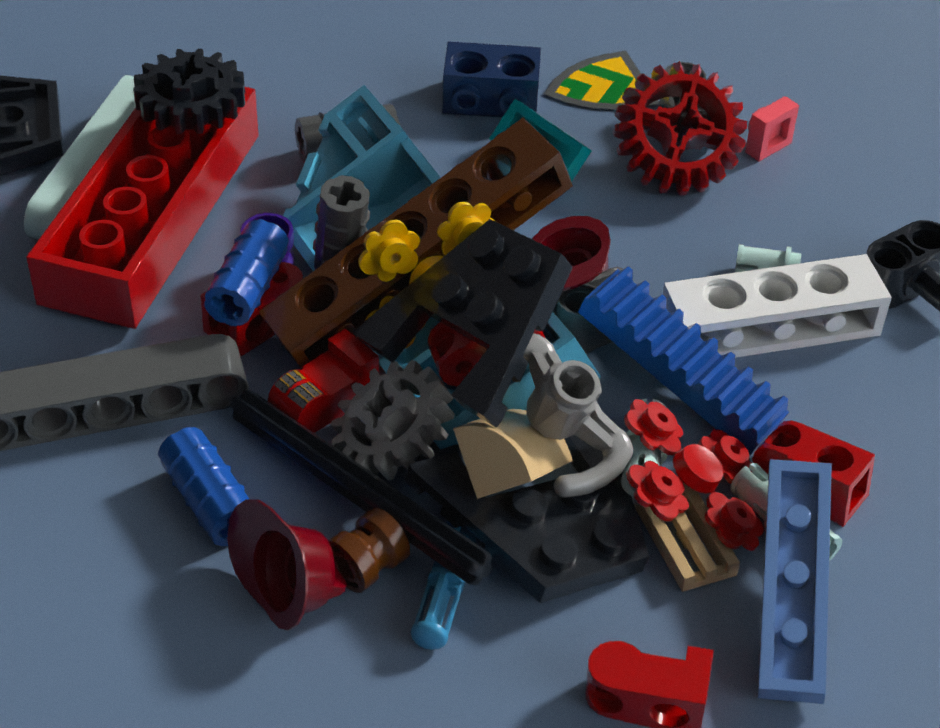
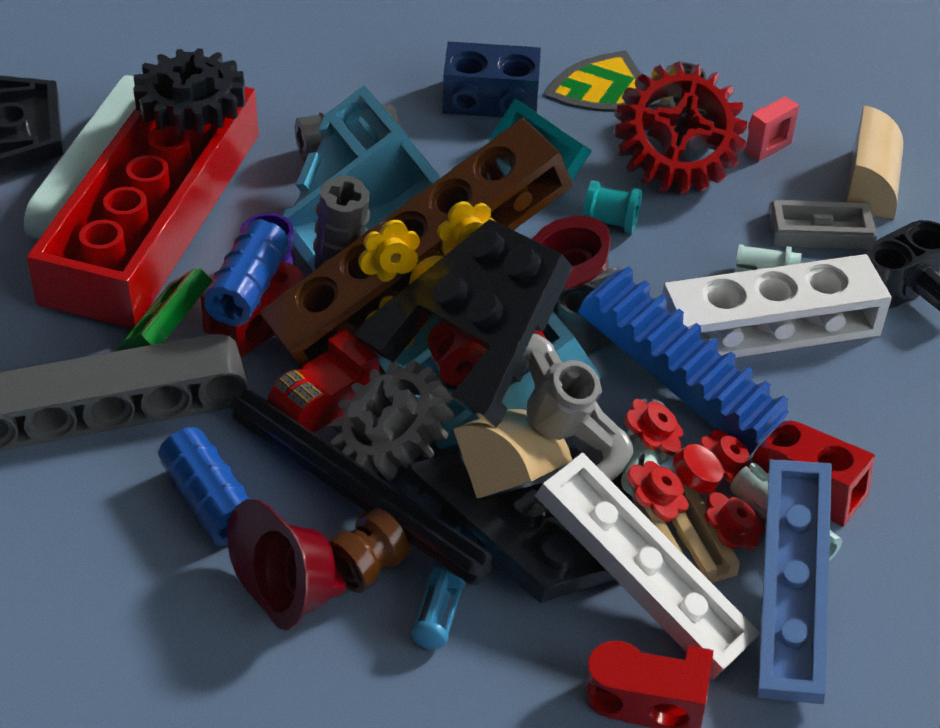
none -> green tile [115,267,213,351]
none -> white plate [535,452,761,680]
none -> teal bush [583,180,642,234]
none -> light grey tile [767,200,877,250]
none -> tan brick [846,105,903,220]

